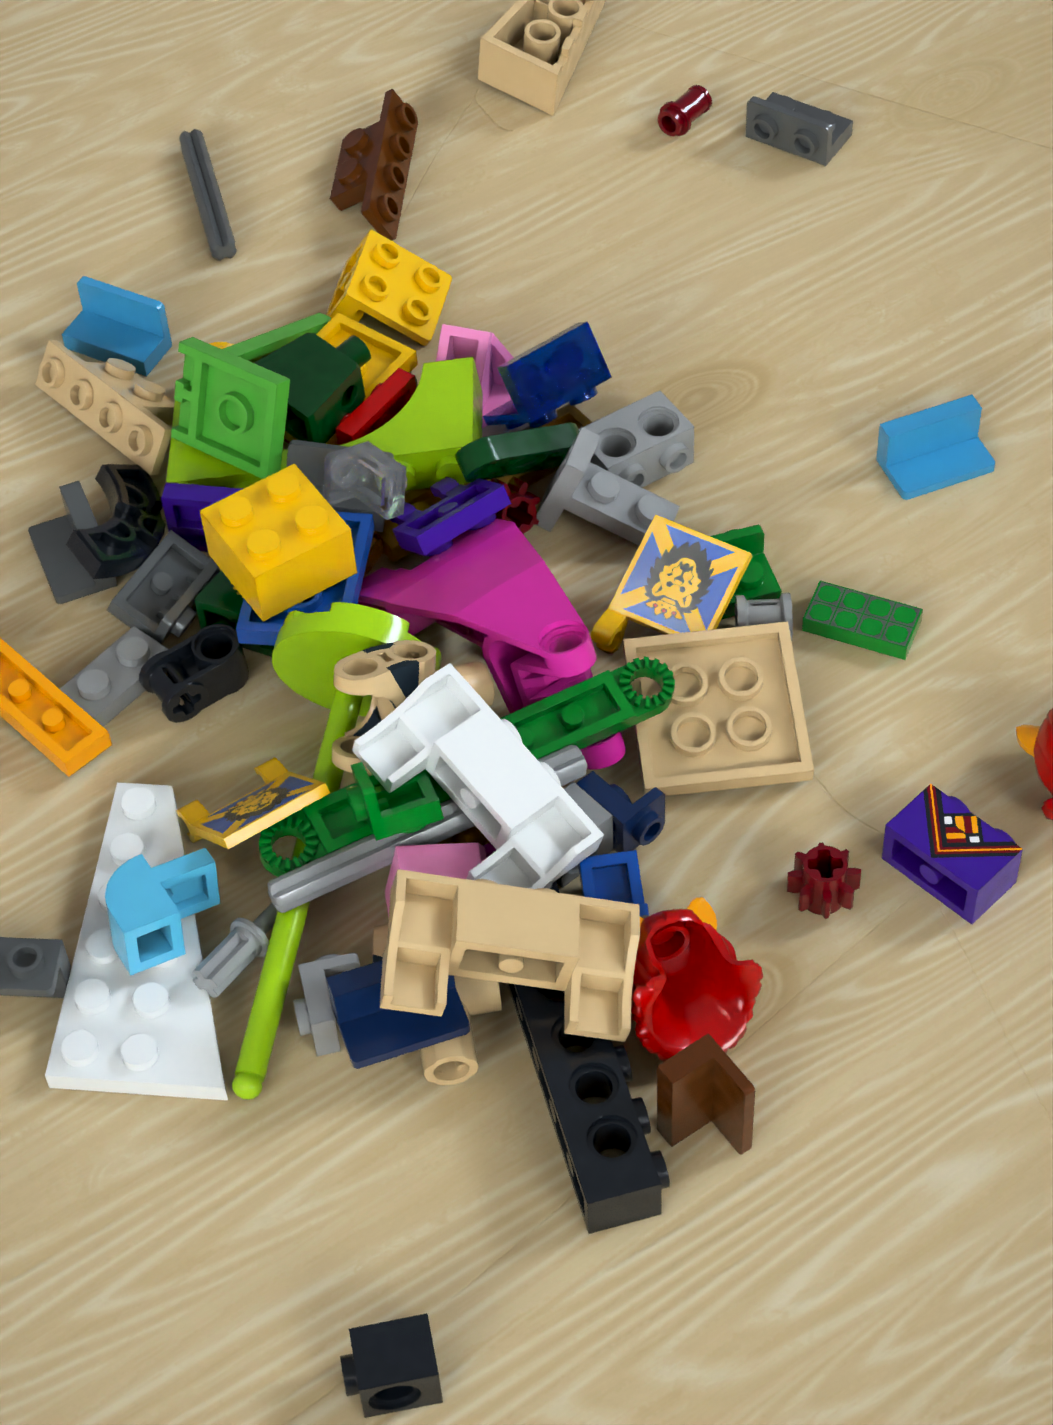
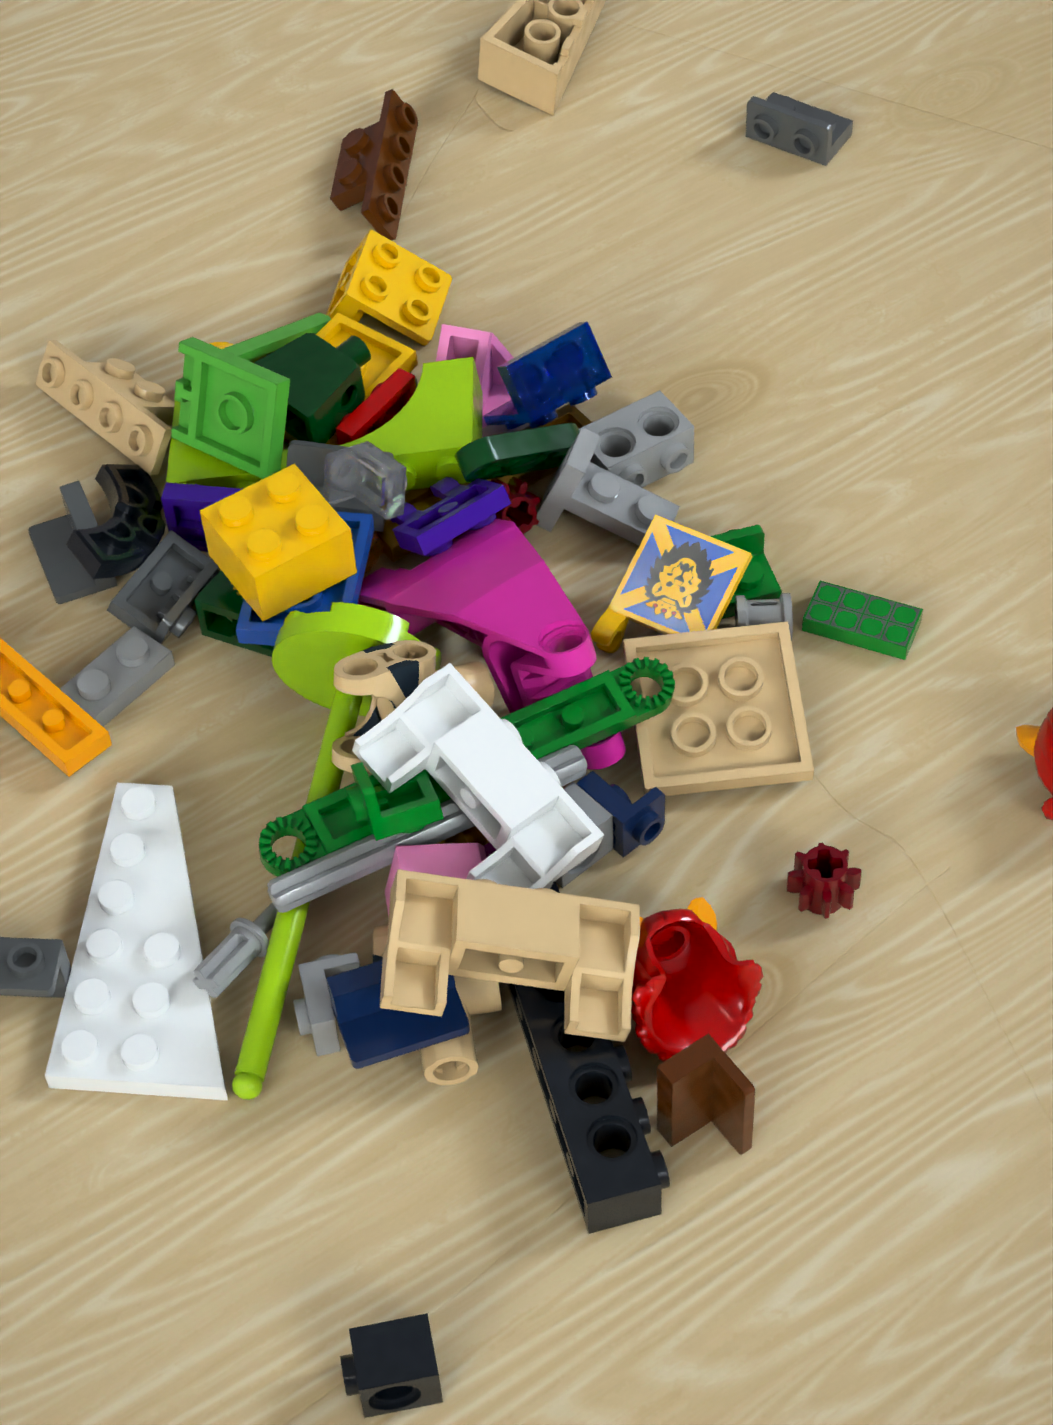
dark azure panel [62,276,172,377] -> none
medium azure brick [105,847,220,976] -> none
black piece [139,624,249,723] -> none
flag [176,757,330,849] -> none
dark grey axle [179,129,237,260] -> none
blue bracket [578,850,649,918] -> none
dark red pin [658,85,712,137] -> none
dark azure panel [876,395,995,500] -> none
dark purple brick [882,784,1023,924] -> none

